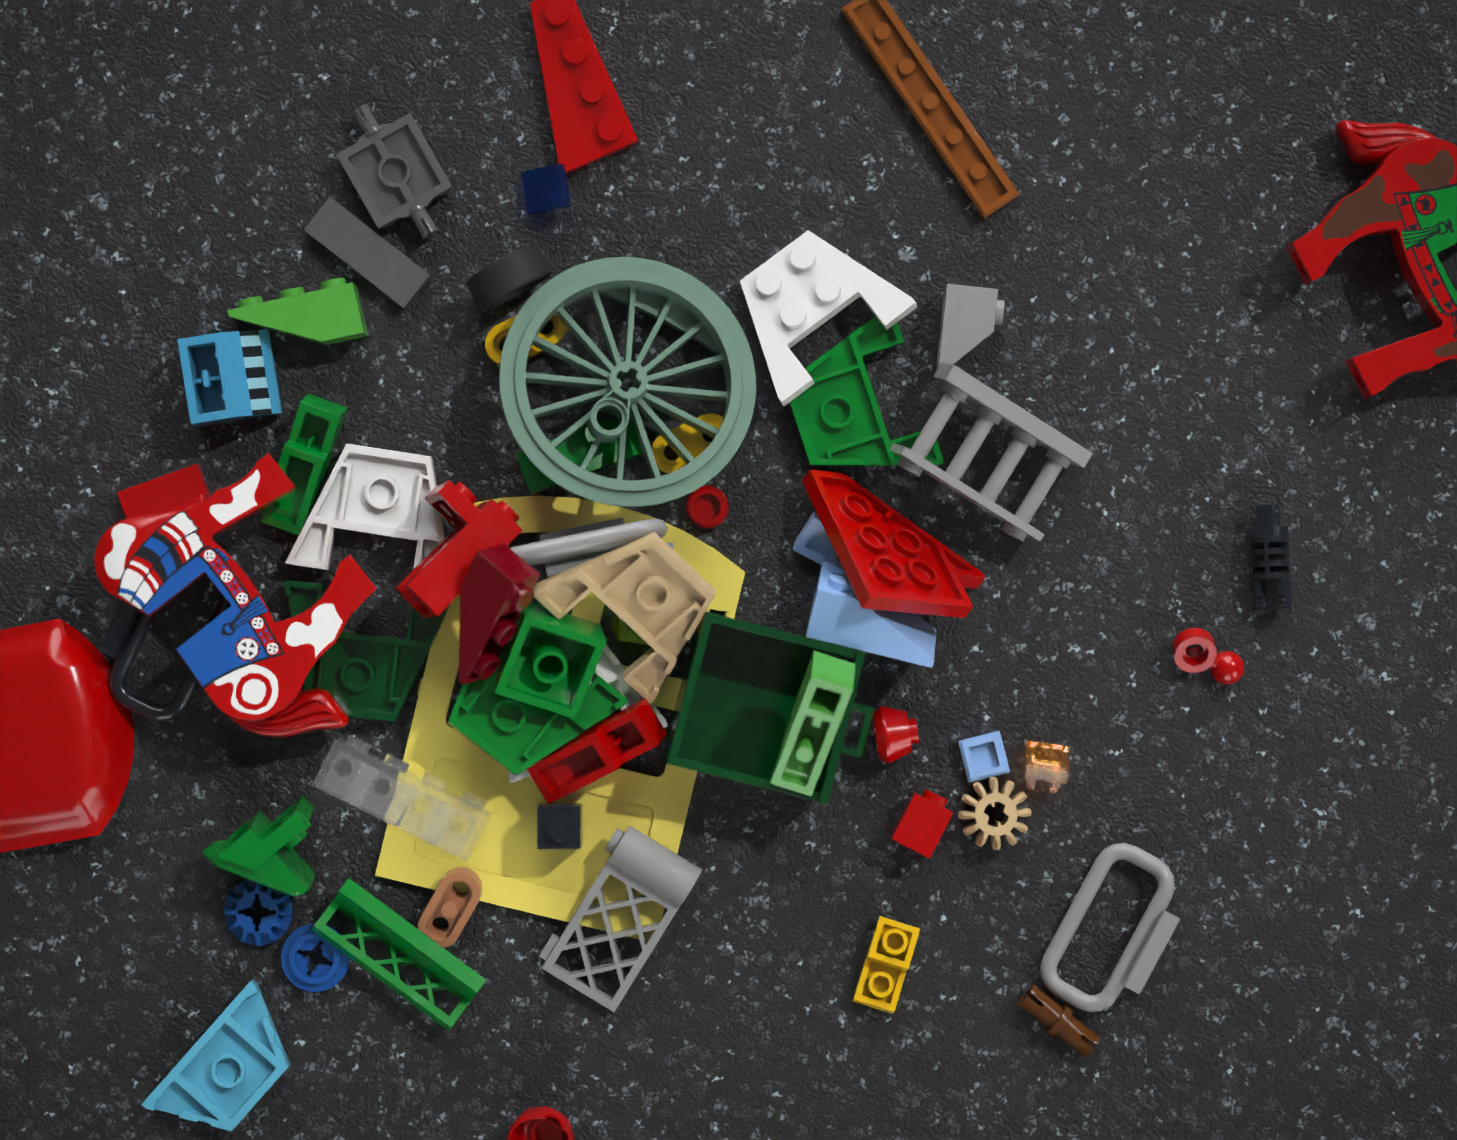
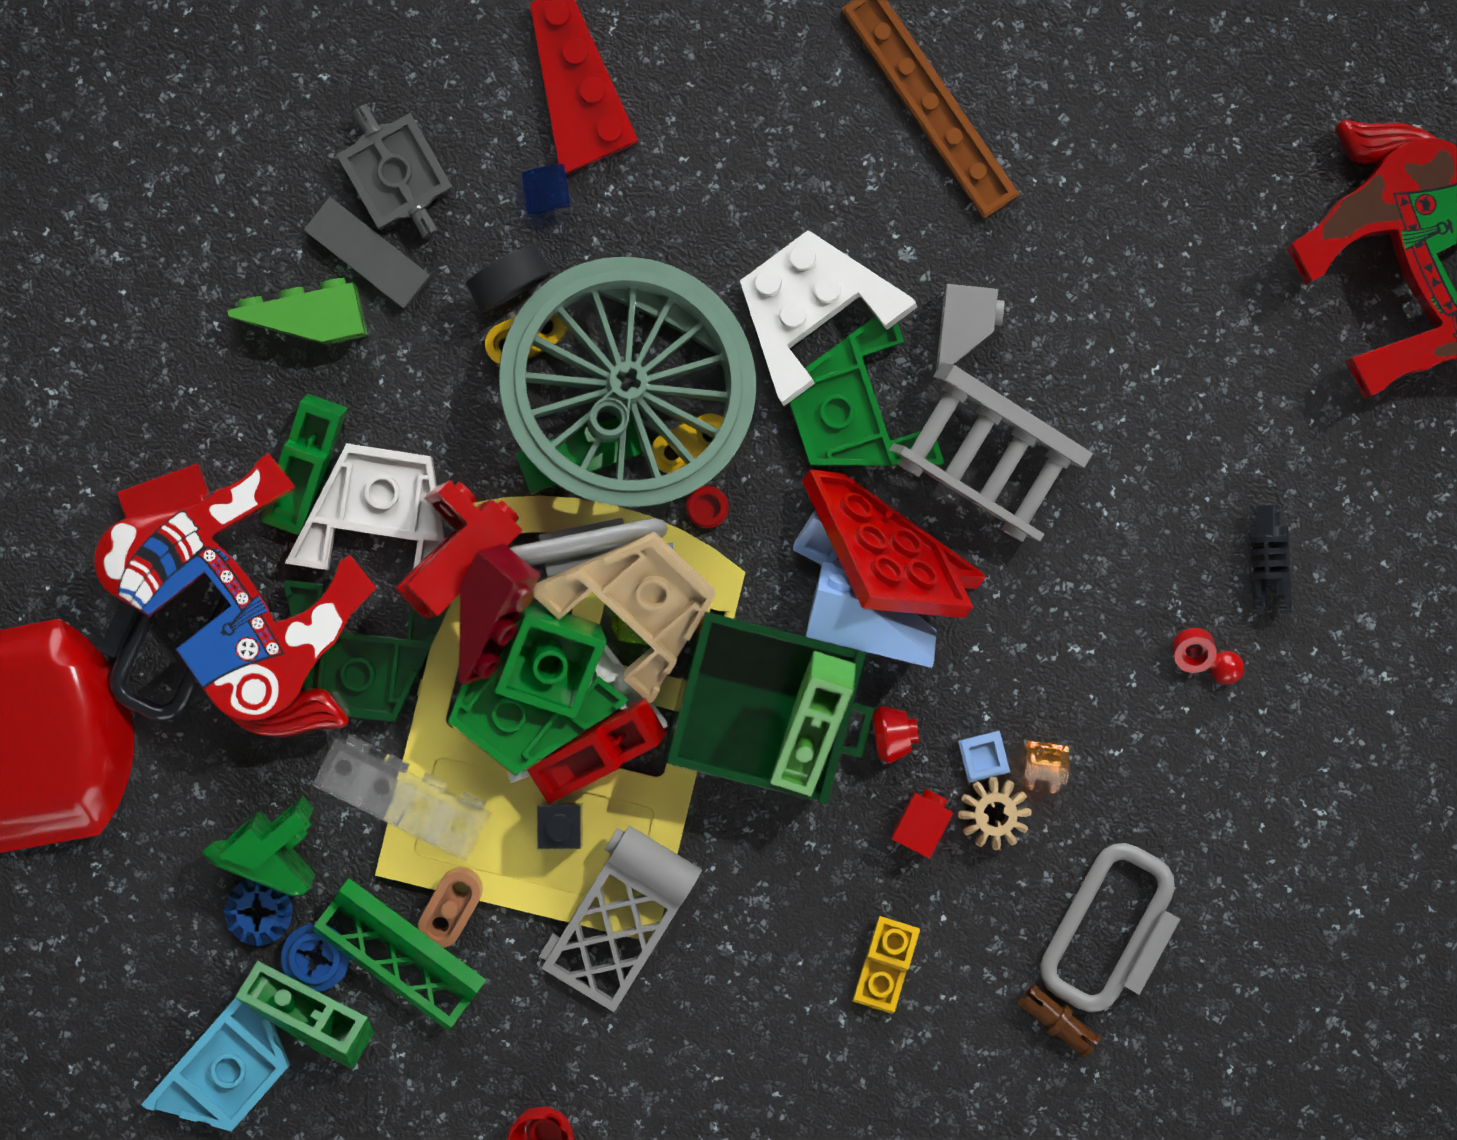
dark azure slope [177,329,283,427] -> none
none -> green slope [235,961,374,1070]

